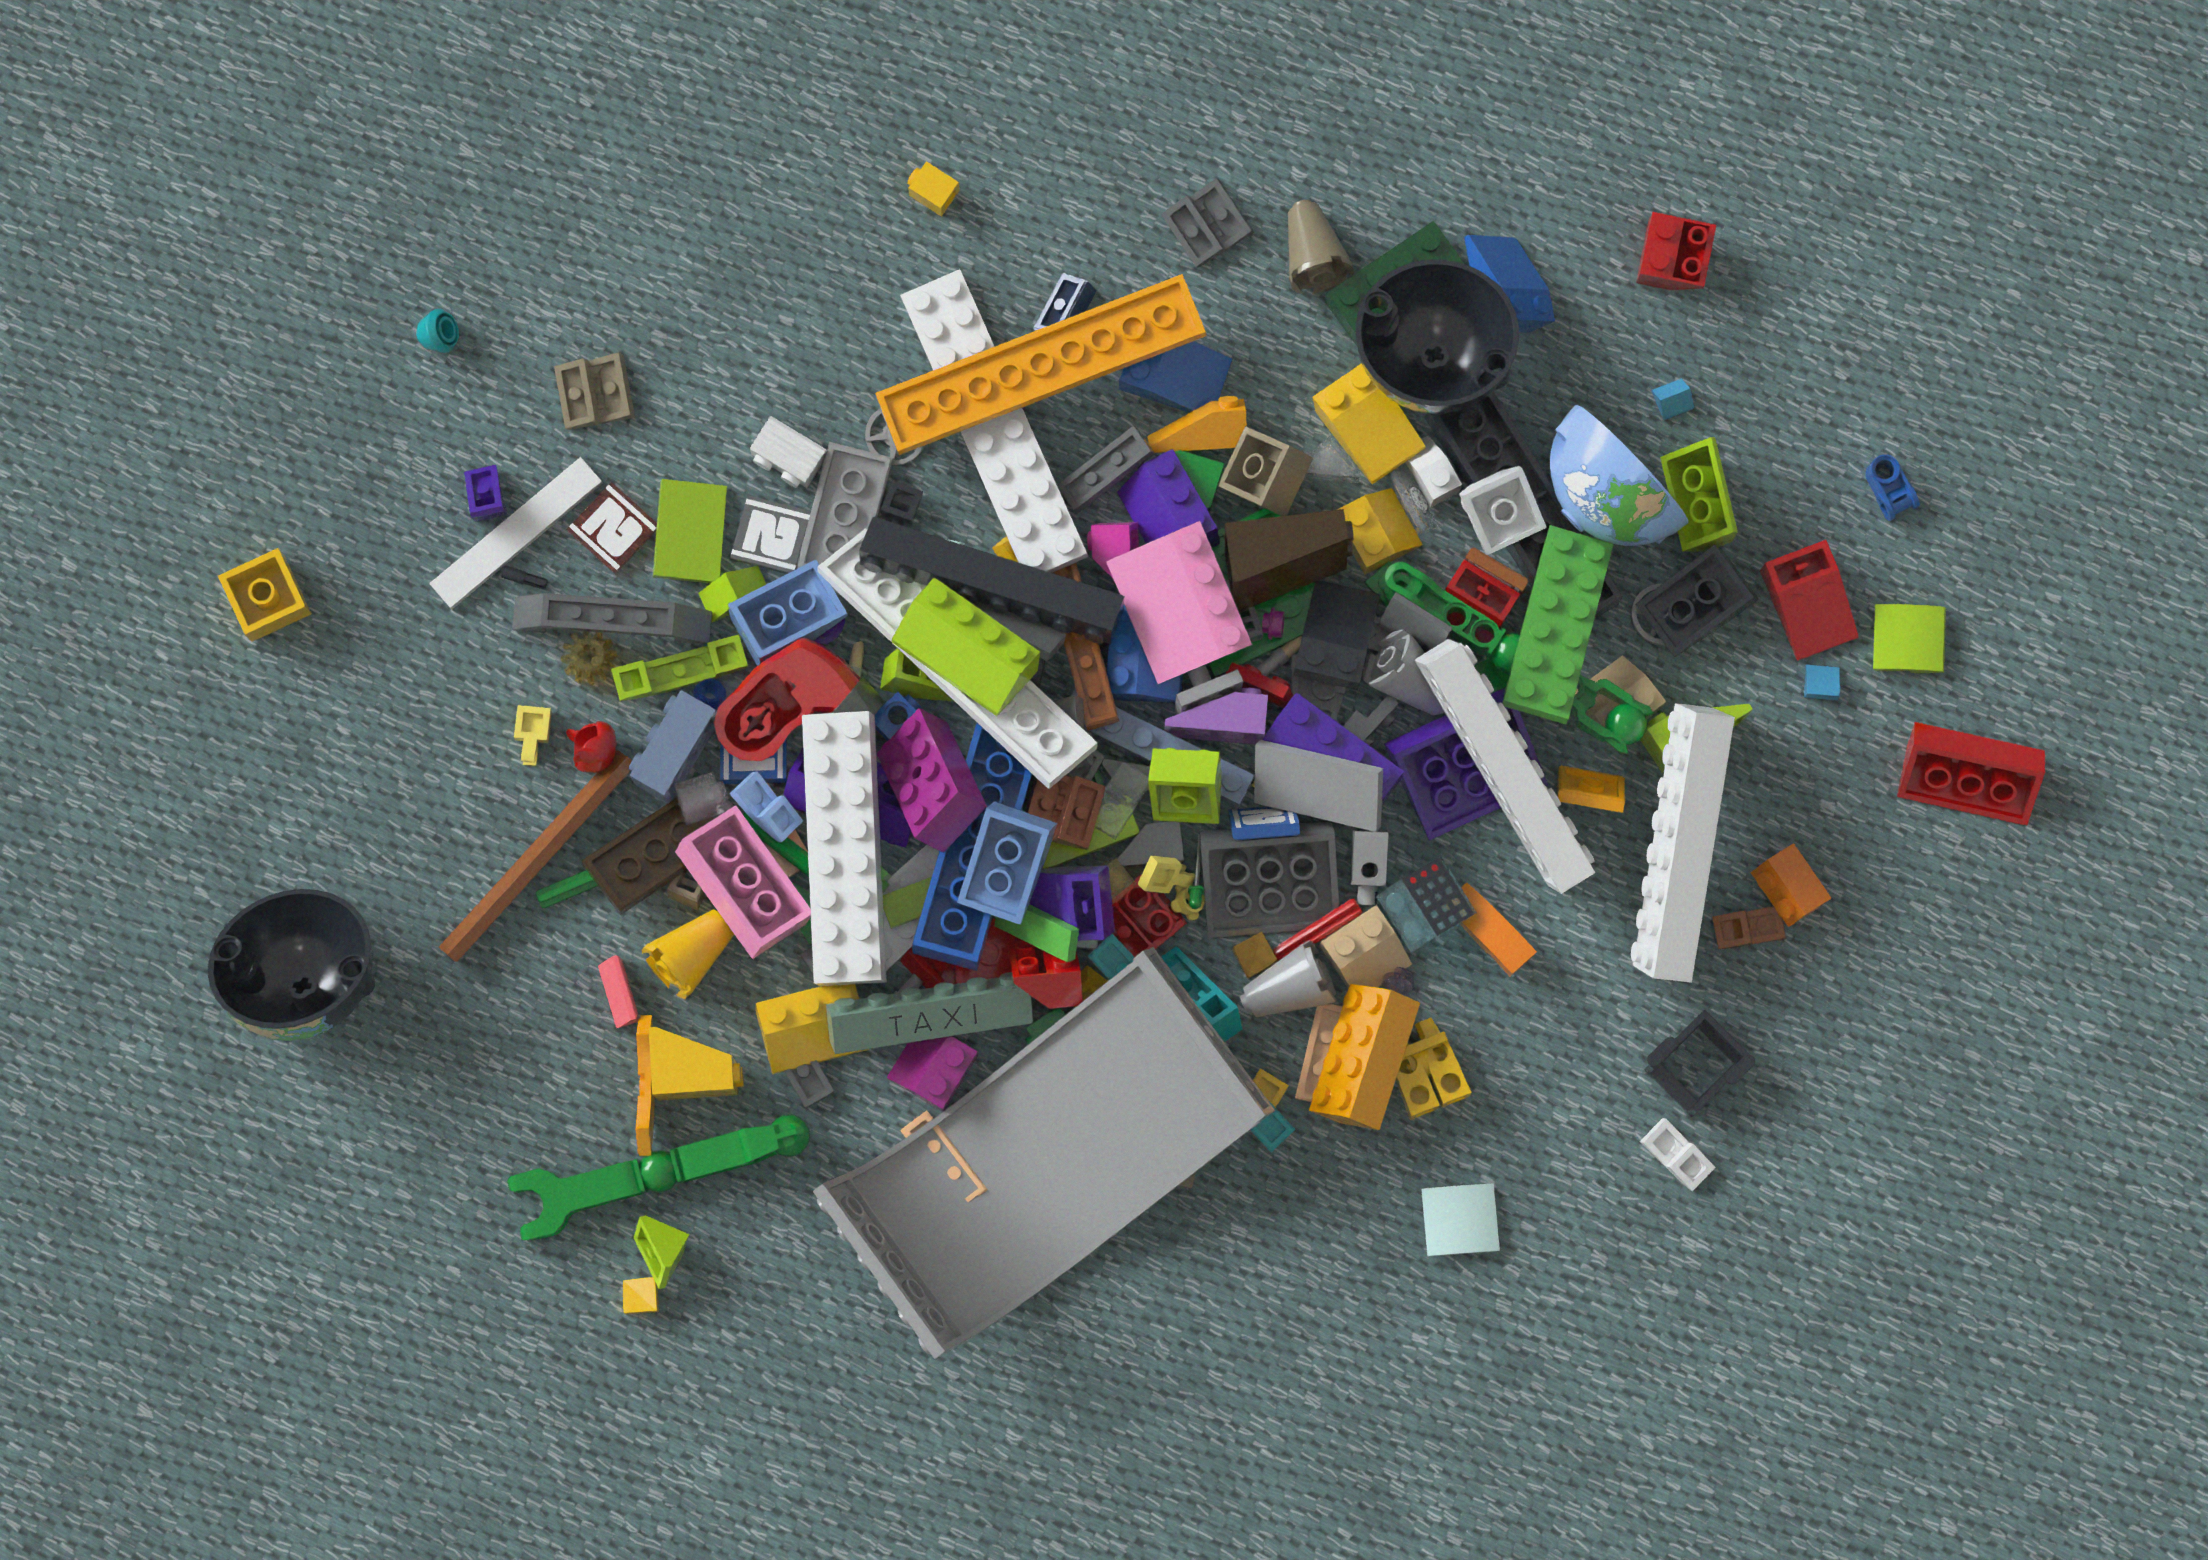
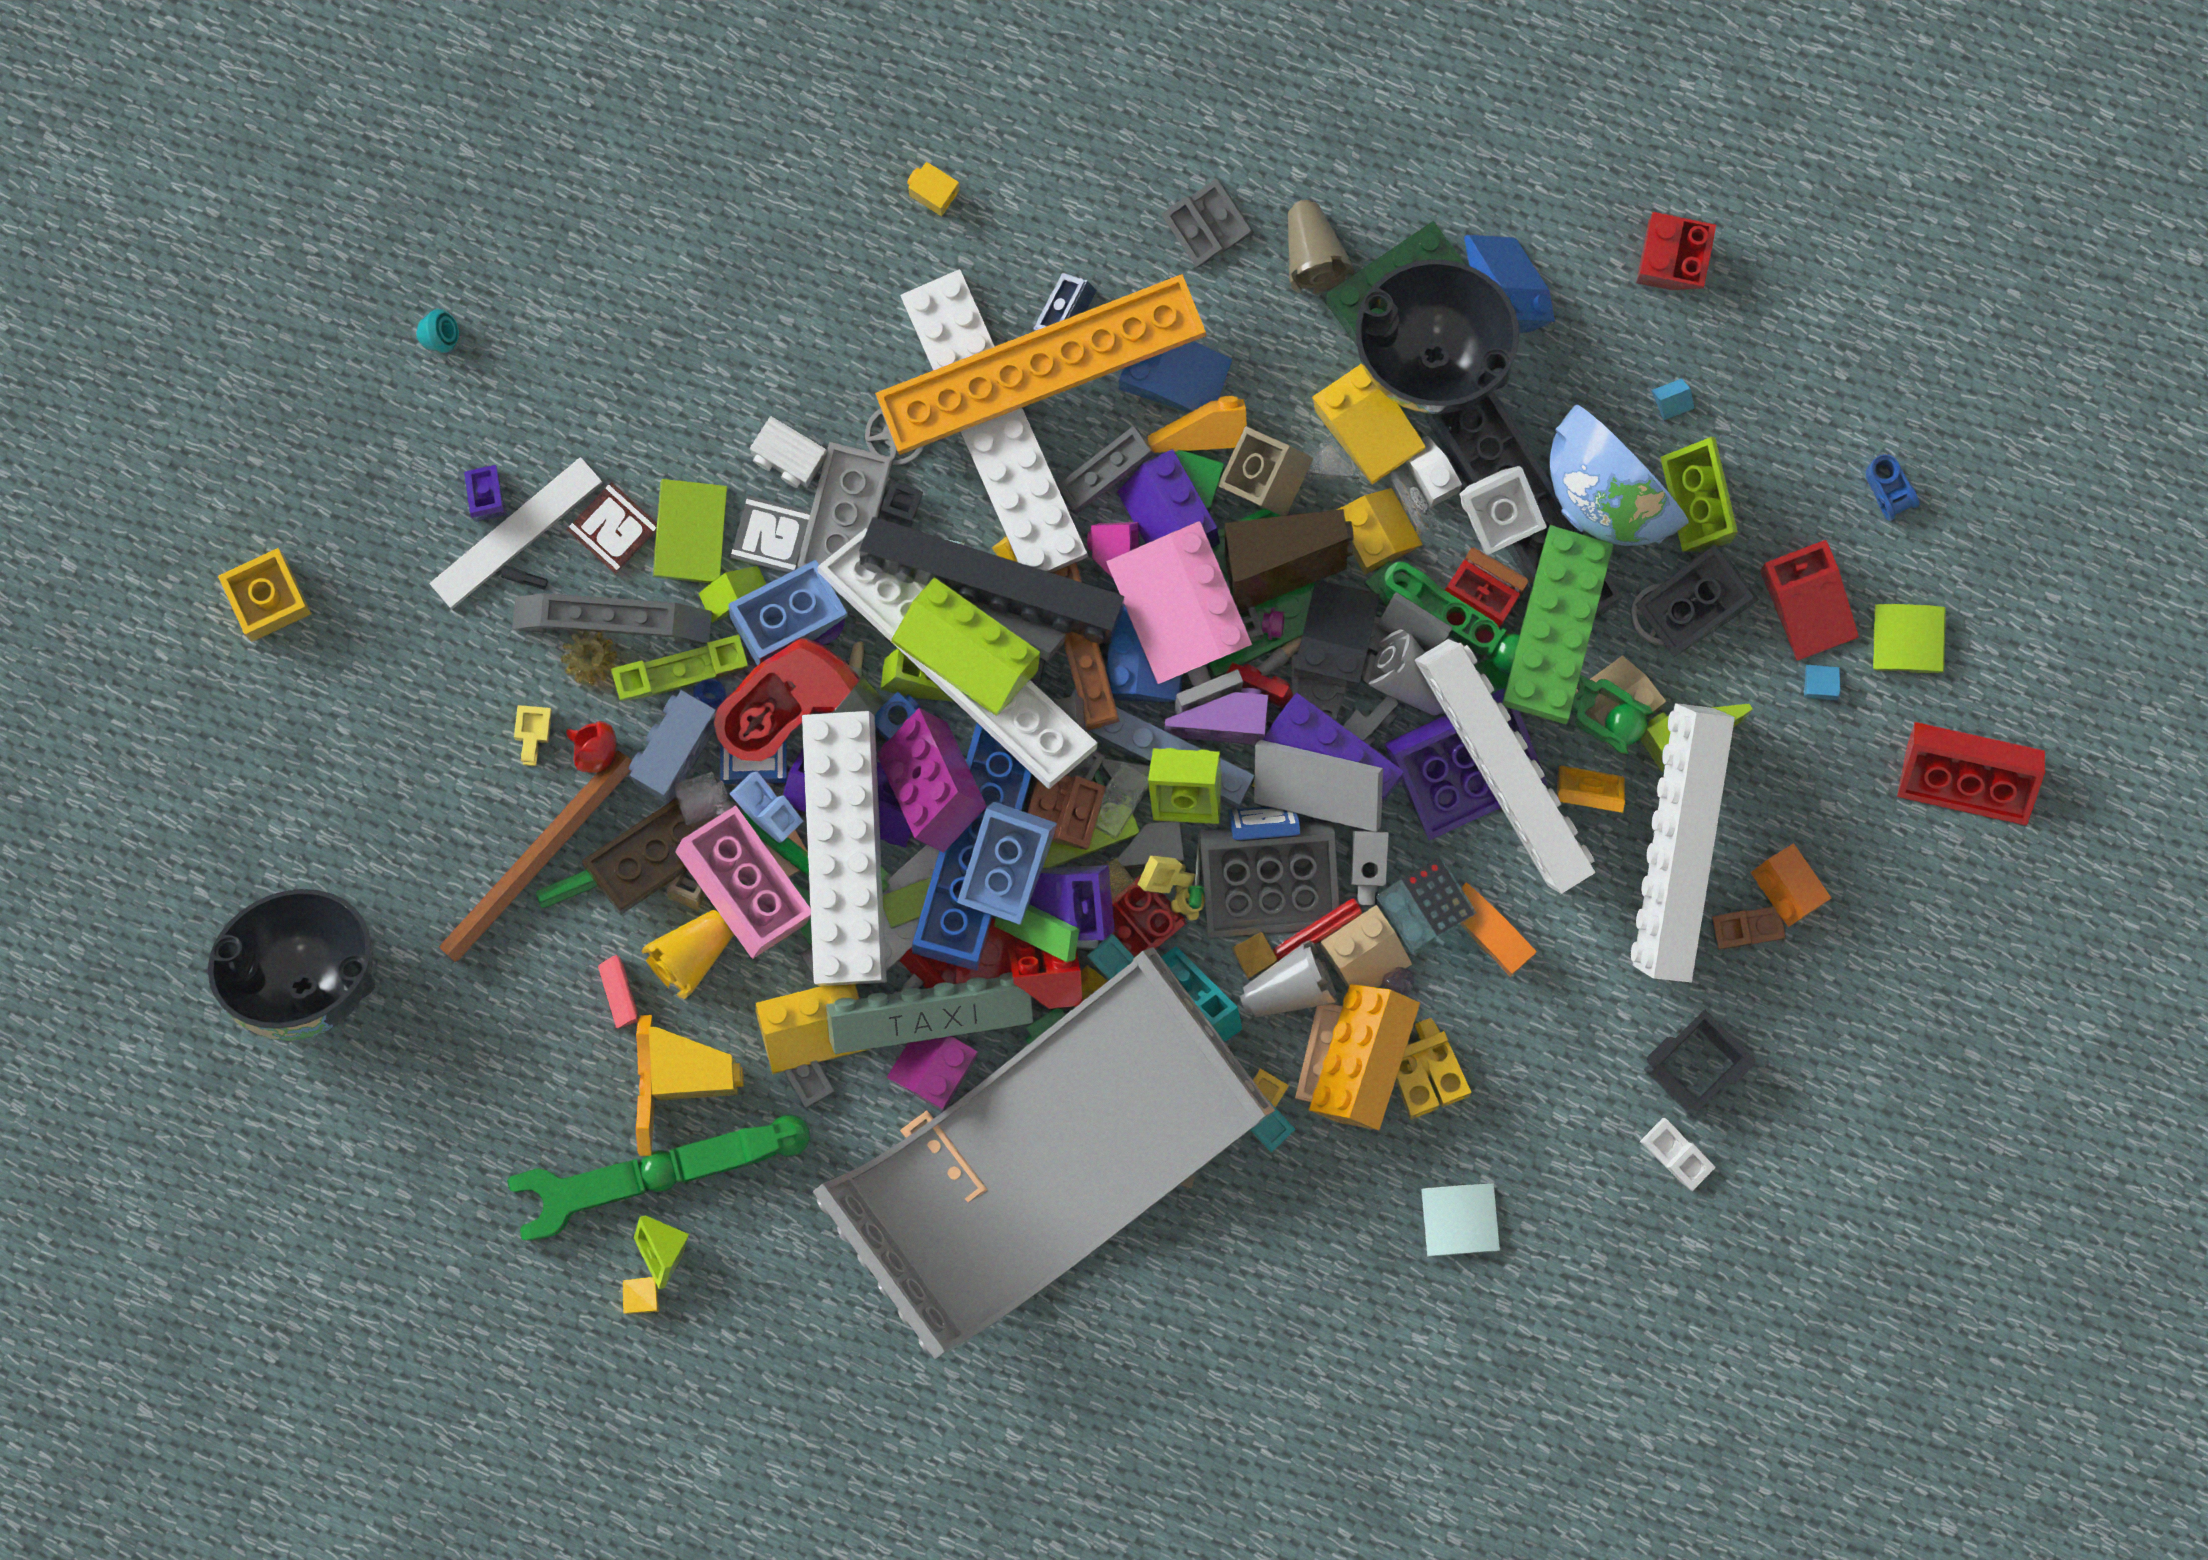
dark tan slope [554,352,635,430] -> none

